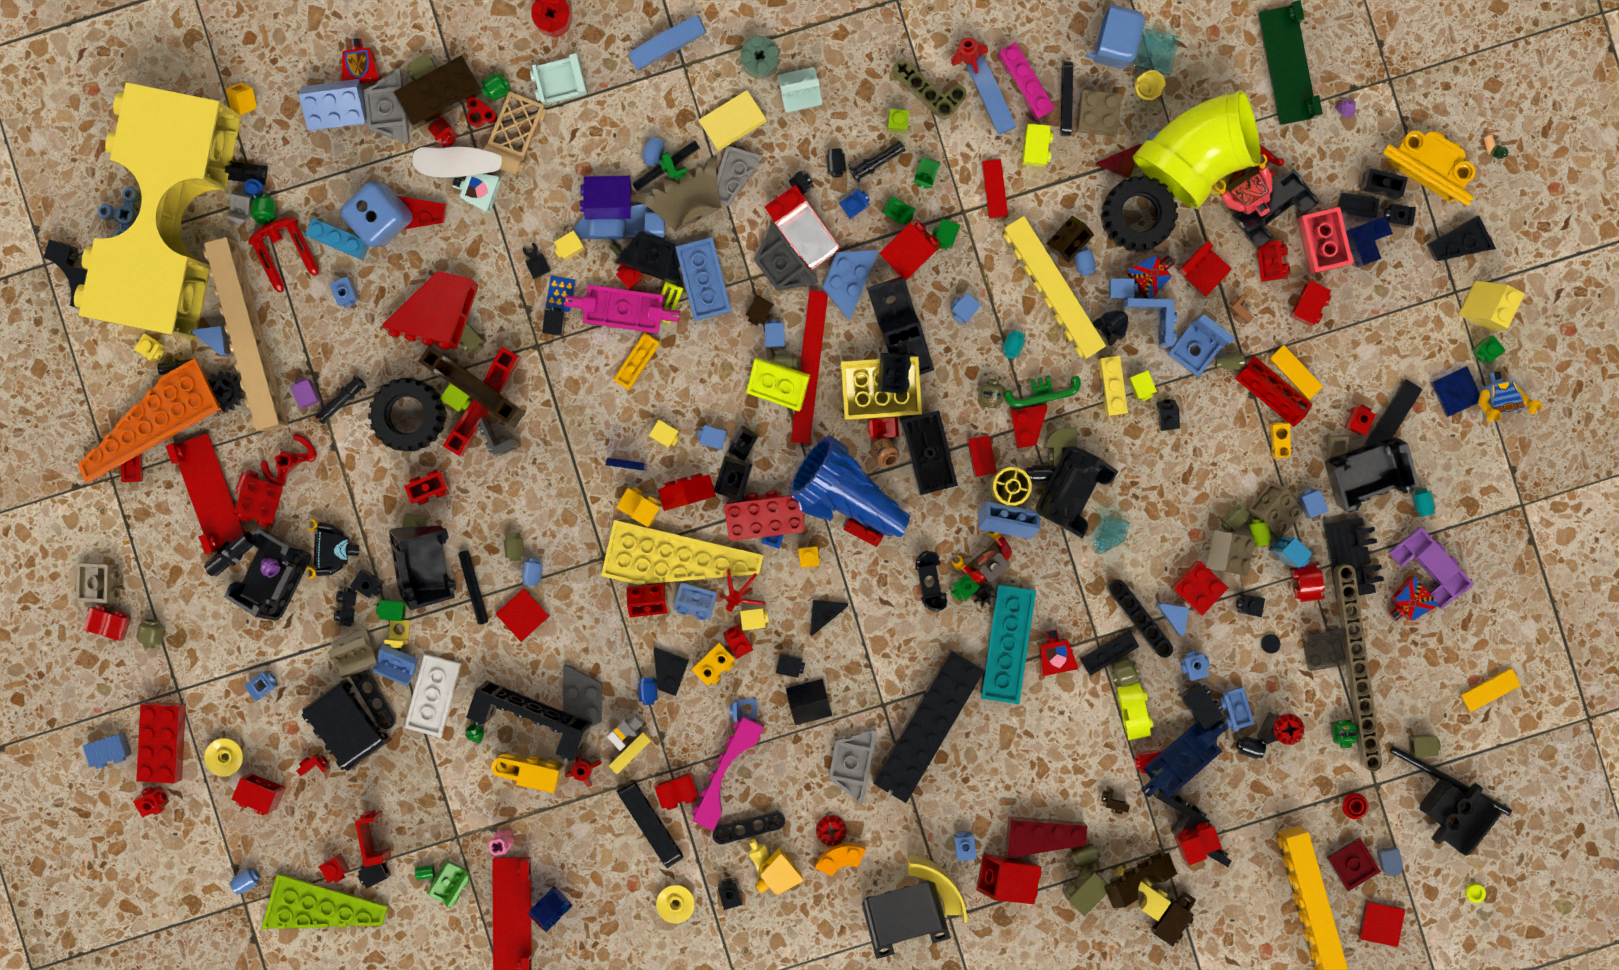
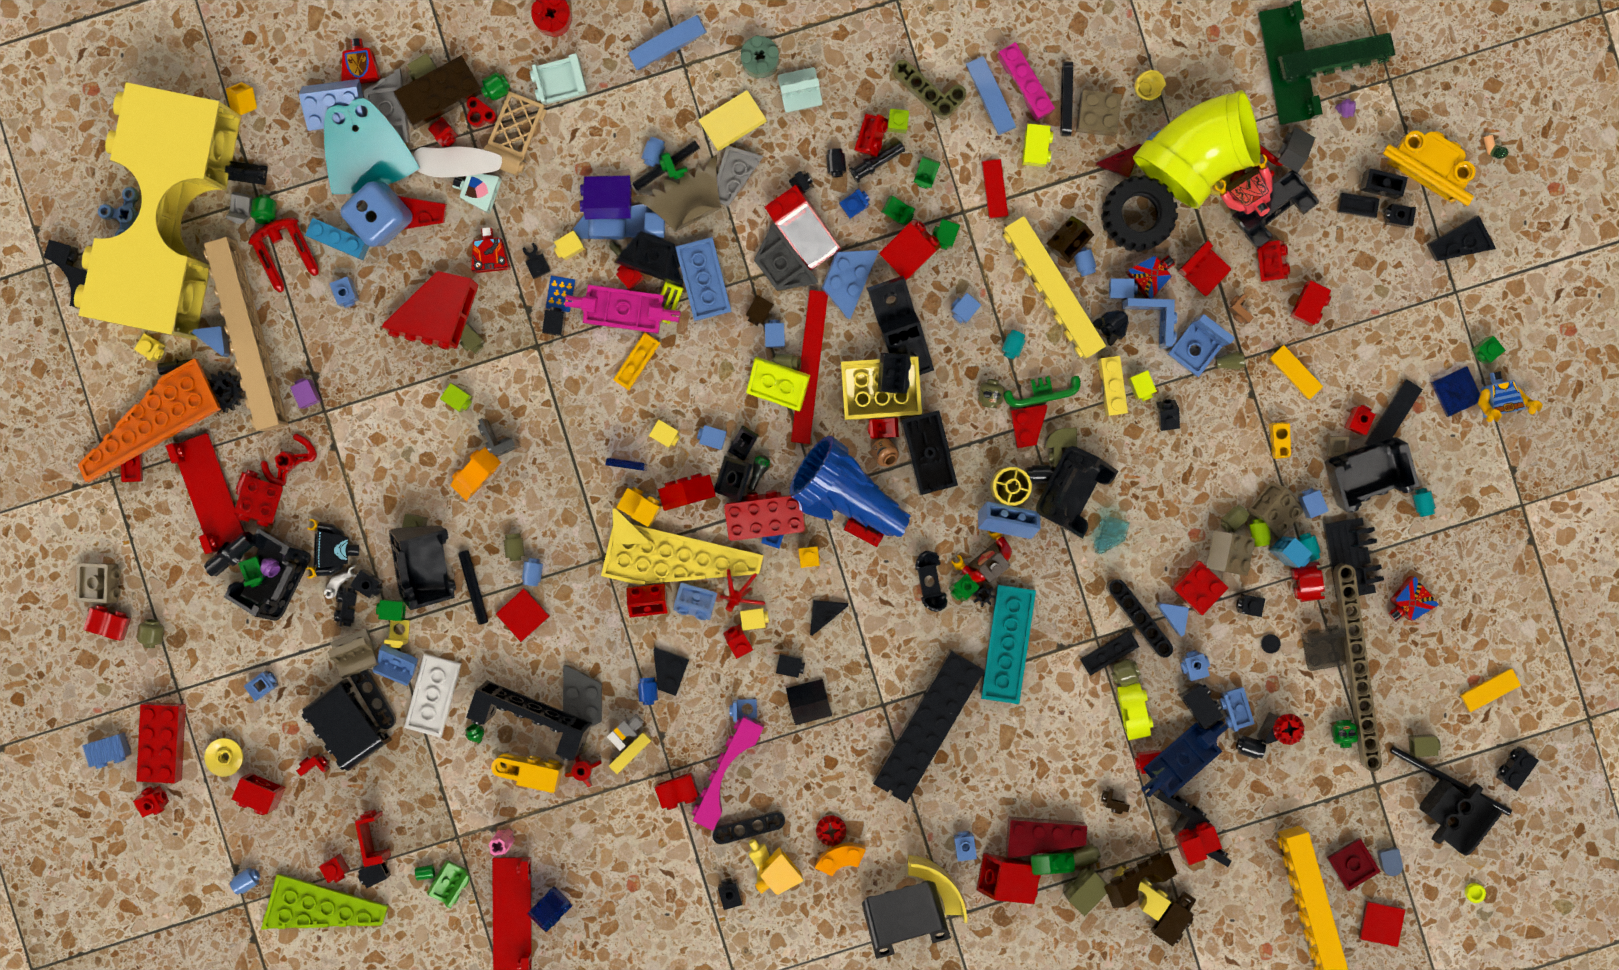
blue plate [244,178,264,198] -> none
black pin [315,375,367,424] -> none
black tyre [368,378,446,452] -> none
red brick [404,469,451,506] -> none
dark brown arch [418,346,526,427] -> none
red arch [443,347,521,456] -> none
black beam [617,779,684,869] -> none
light yellow dish [656,885,695,924] -> none
yellow brick [692,642,736,686] -> none
light grey wing [829,730,877,803] -> none
red brick [951,37,988,74] -> none
red panel [967,436,997,477] -> none
red torso [1039,629,1078,676] -> none
medium blue piece [1085,4,1145,69] -> none
clear light blue plate [1132,28,1180,76] -> none
red fence [1235,356,1313,427] -> none
coral brick [1297,207,1353,275] -> none
red cone [1342,793,1369,819] -> none
clear blue brick [1346,216,1393,268] -> none
medium lavender bracket [1388,527,1474,609] -> none
light yellow slope [1458,281,1525,332] -> none
none -> green bracket [238,555,266,587]
none -> piece [324,98,420,195]
none -> white arm [324,565,358,599]
none -> light orange brick [450,447,502,501]
none -> red torso [471,228,511,274]
none -> light yellow tile [613,508,649,544]
none -> pearl dark grey piece [748,455,770,491]
none -> red bracket [854,114,888,157]
none -> green brick [1031,853,1075,875]
none -> clear green brick [1275,32,1396,84]
none -> dark grey brick [1278,127,1316,173]
none -> teal brick [1298,532,1321,562]
none -> black bracket [1496,746,1539,792]

